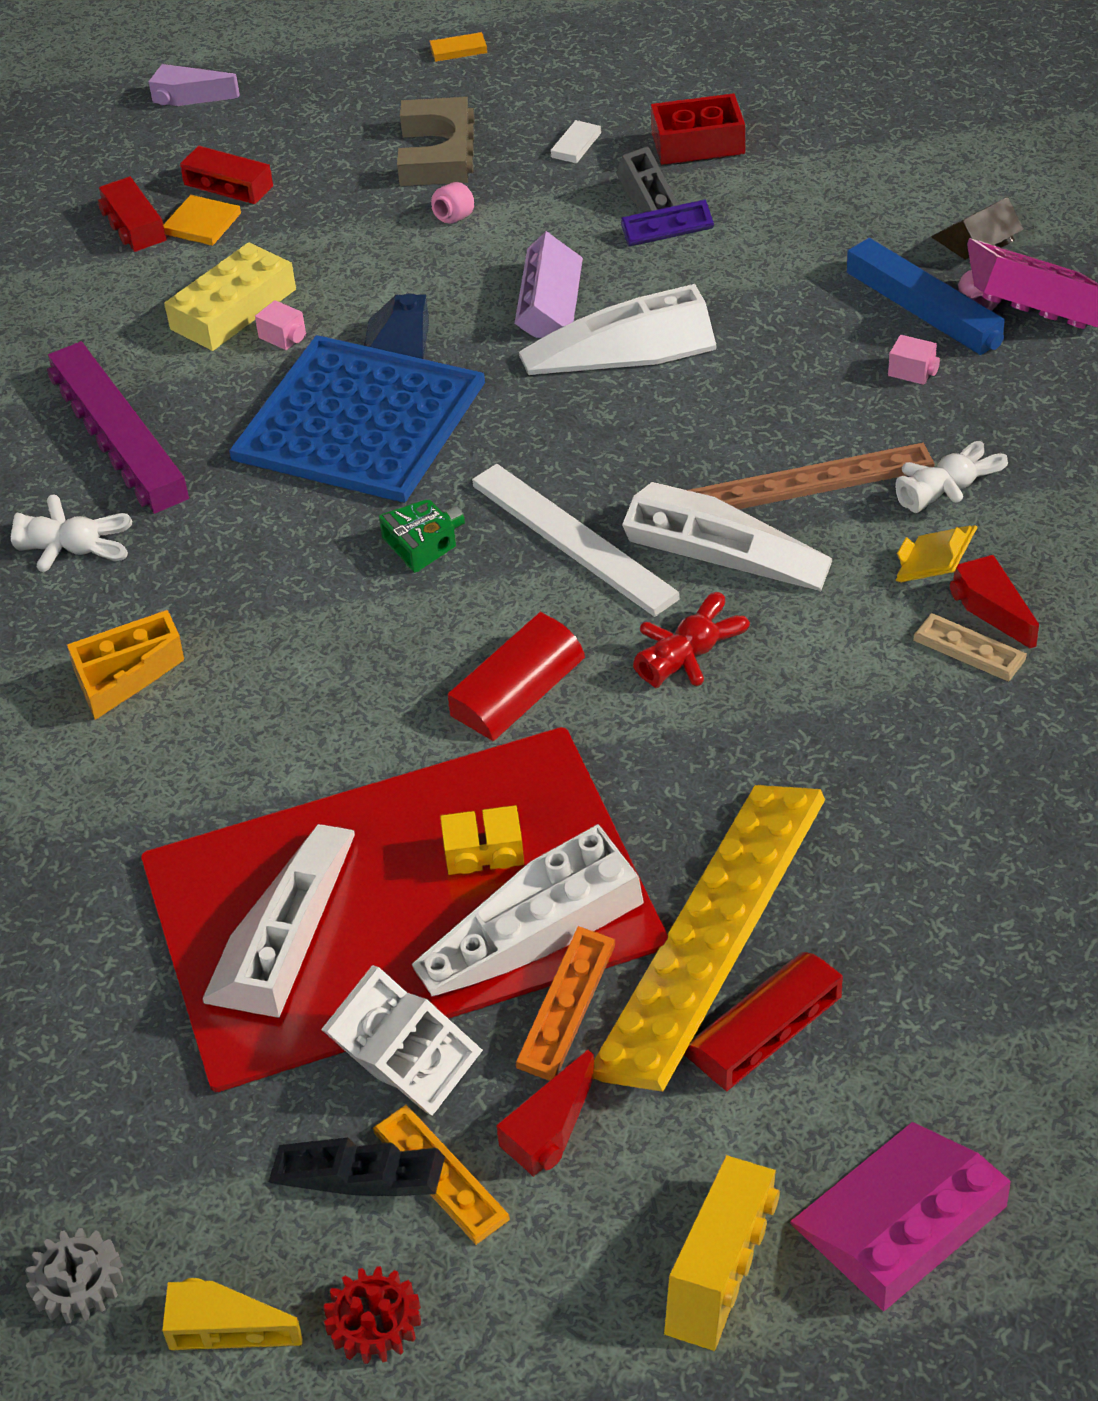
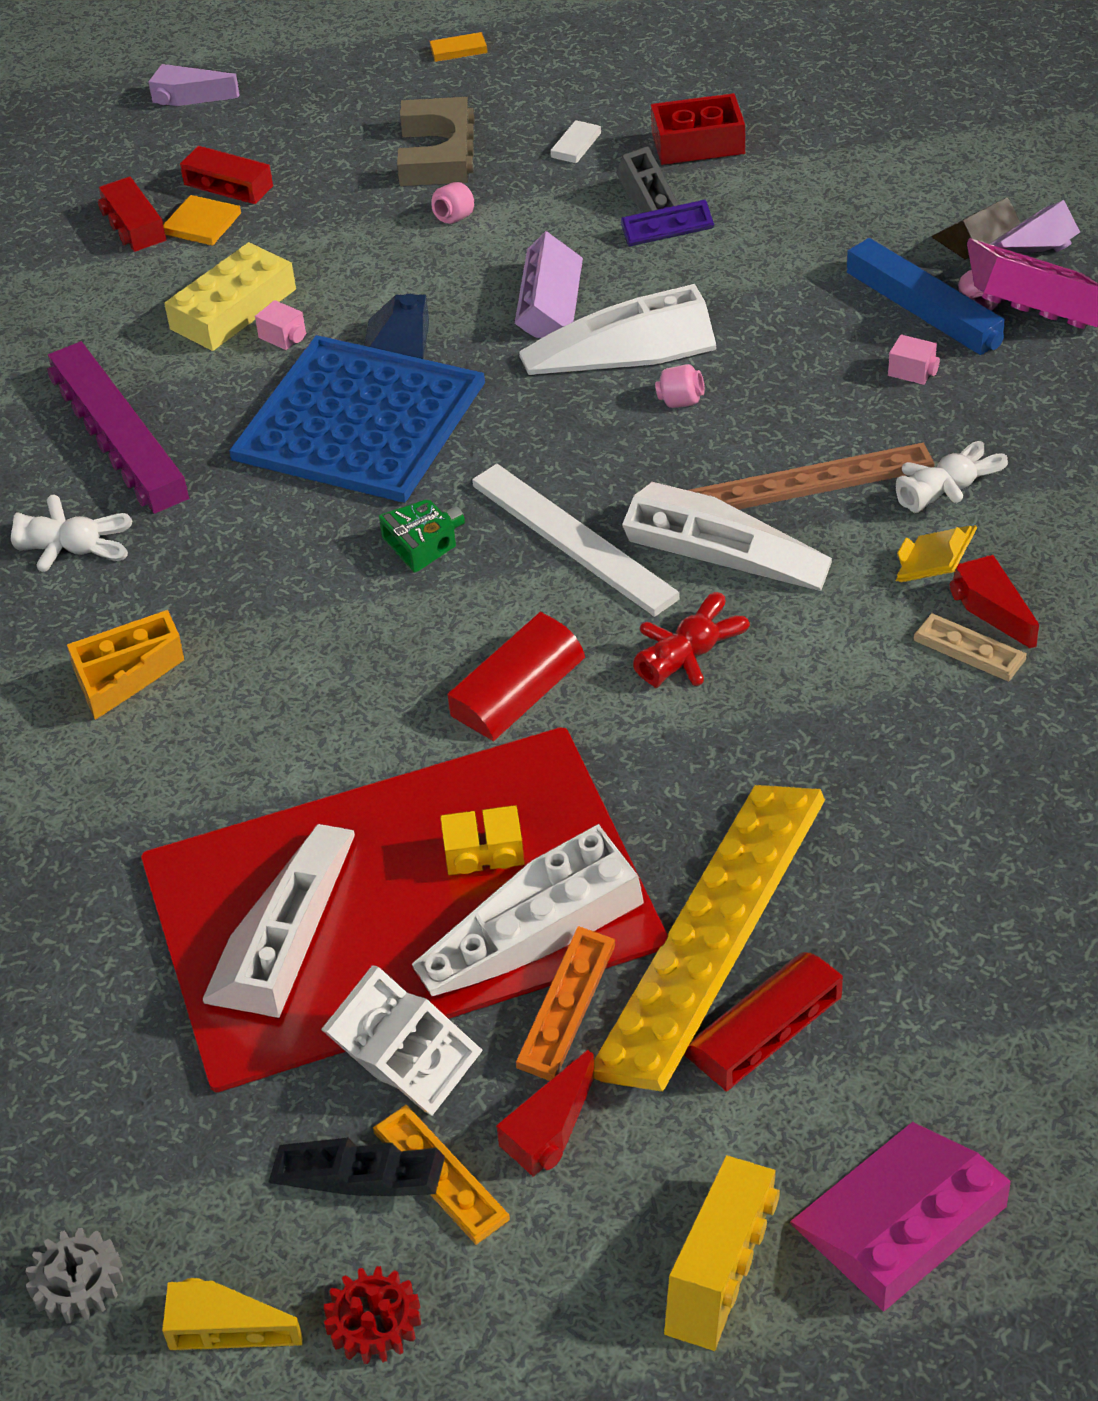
none -> bright pink head [655,364,705,408]
none -> lavender slope [990,200,1080,253]

